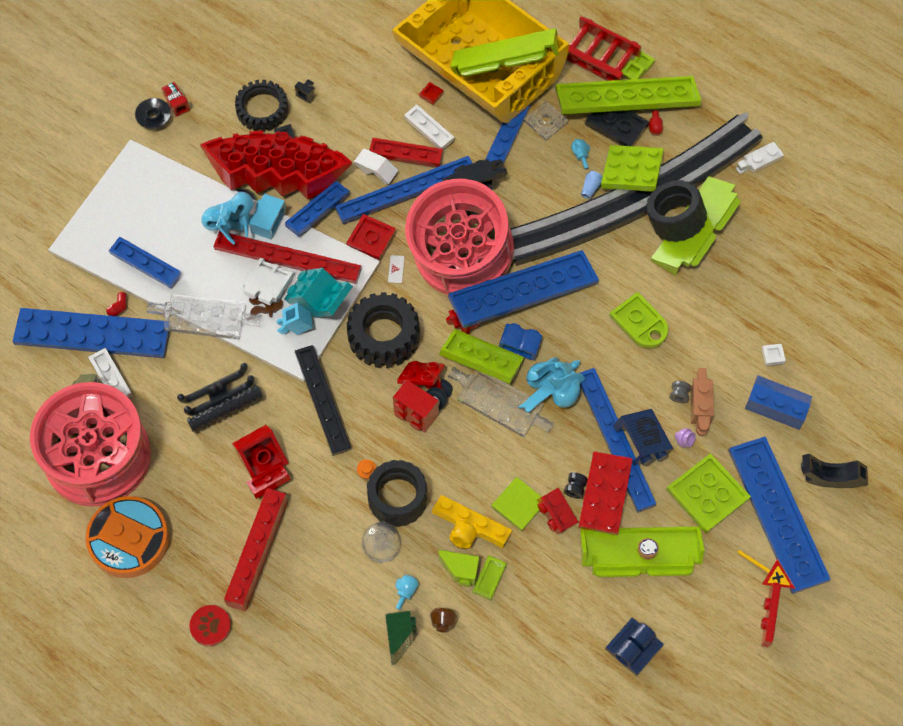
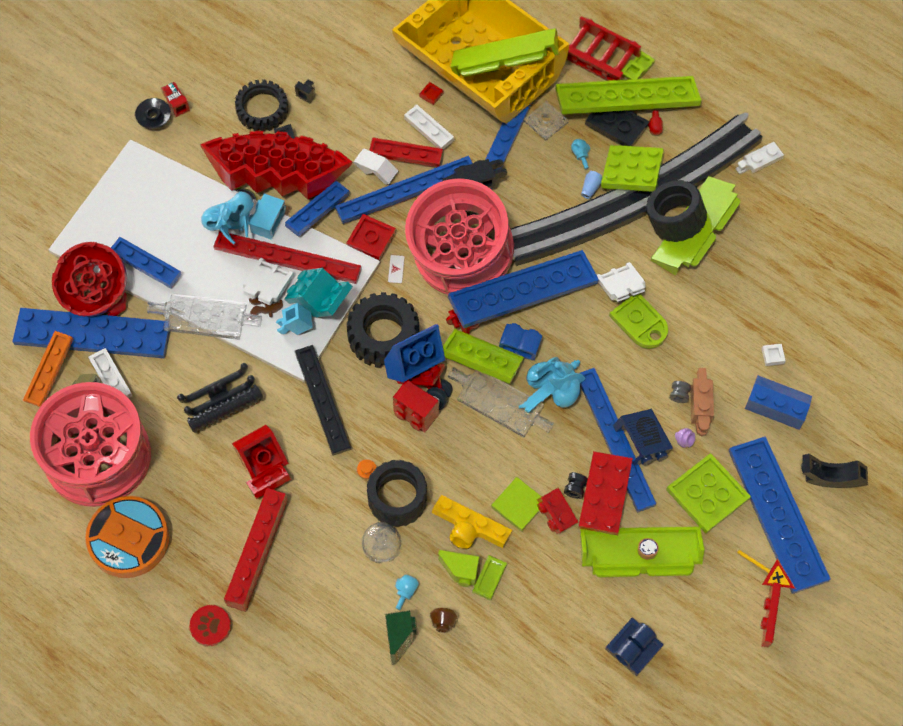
none -> orange tile [23,331,74,407]
none -> red brick [52,242,127,317]
none -> blue slope [384,324,445,382]
none -> white plate [597,262,646,302]

